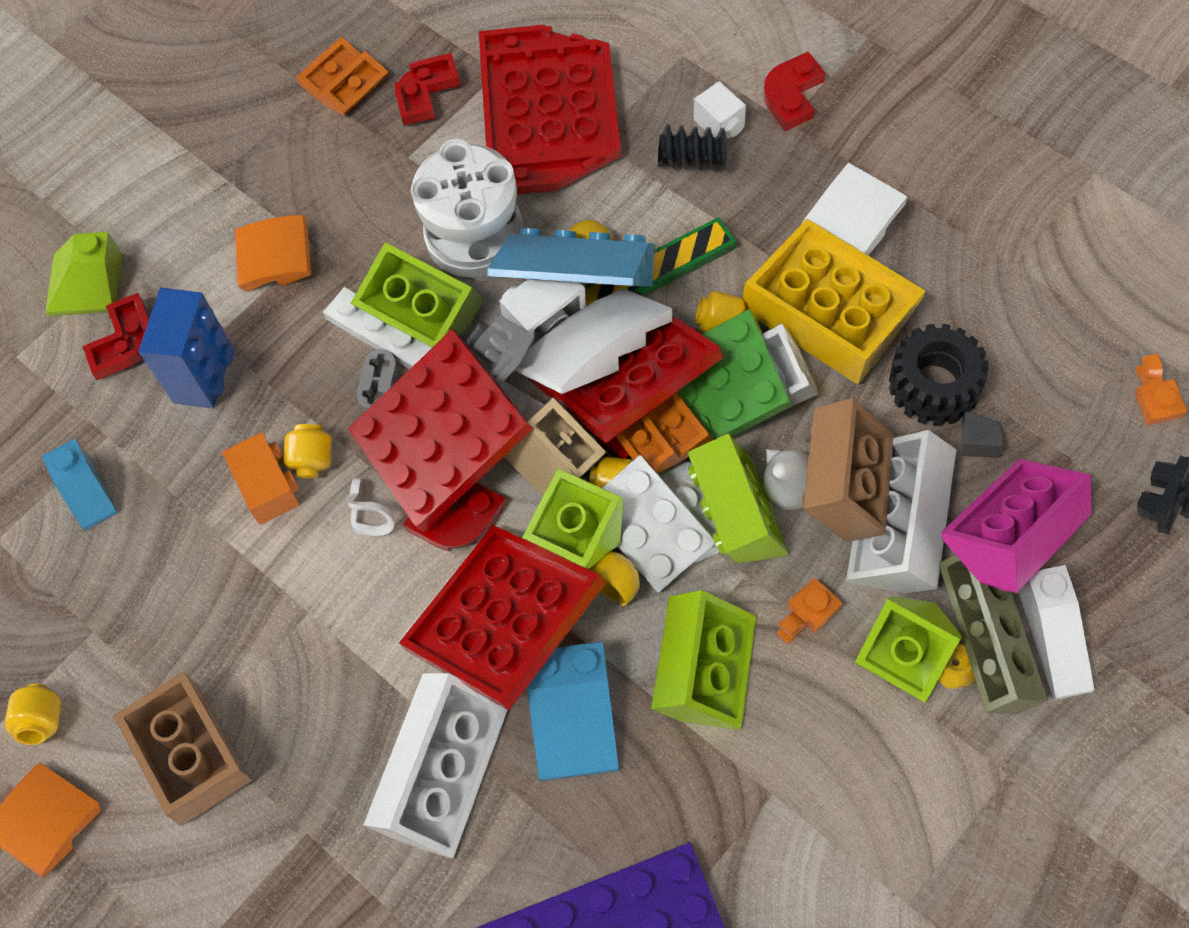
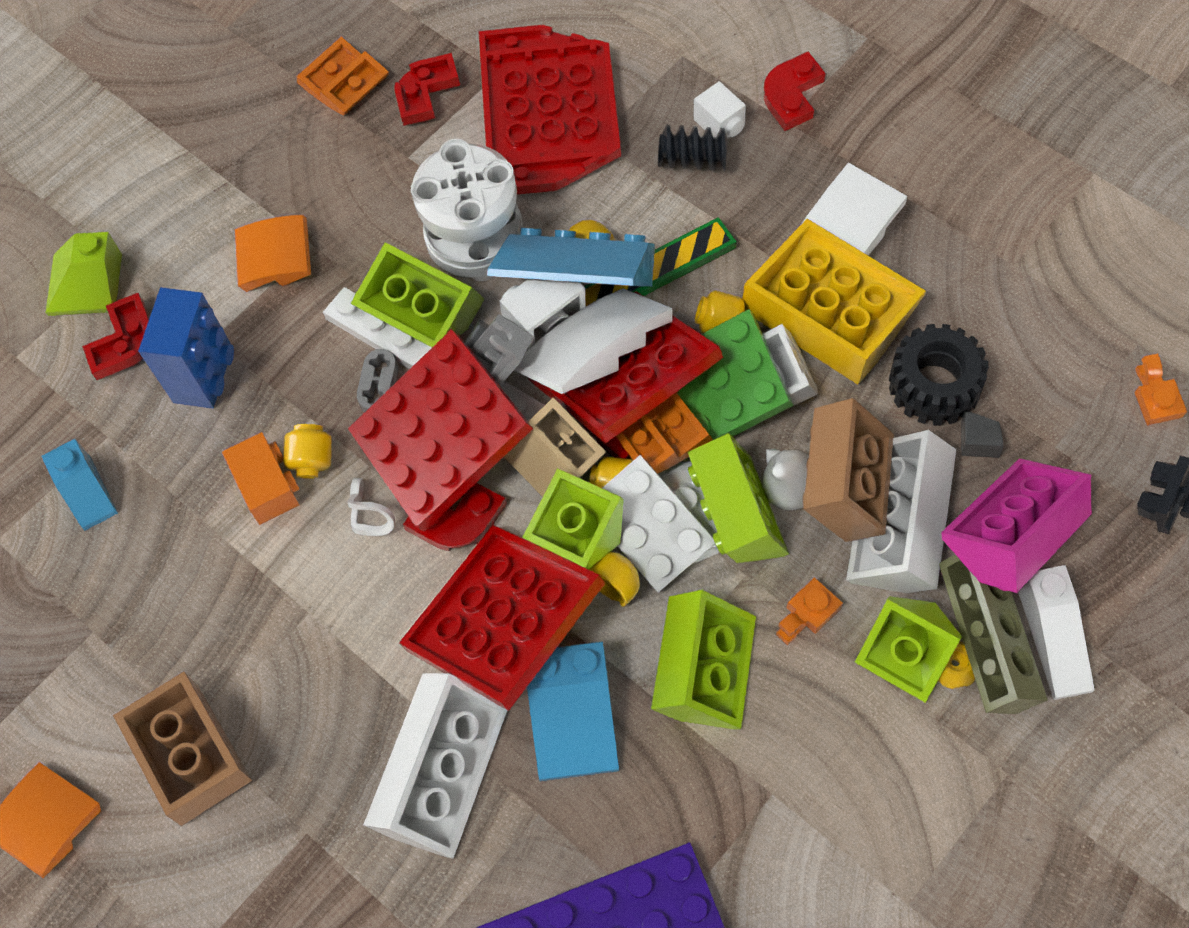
yellow head [4,683,62,745] -> none

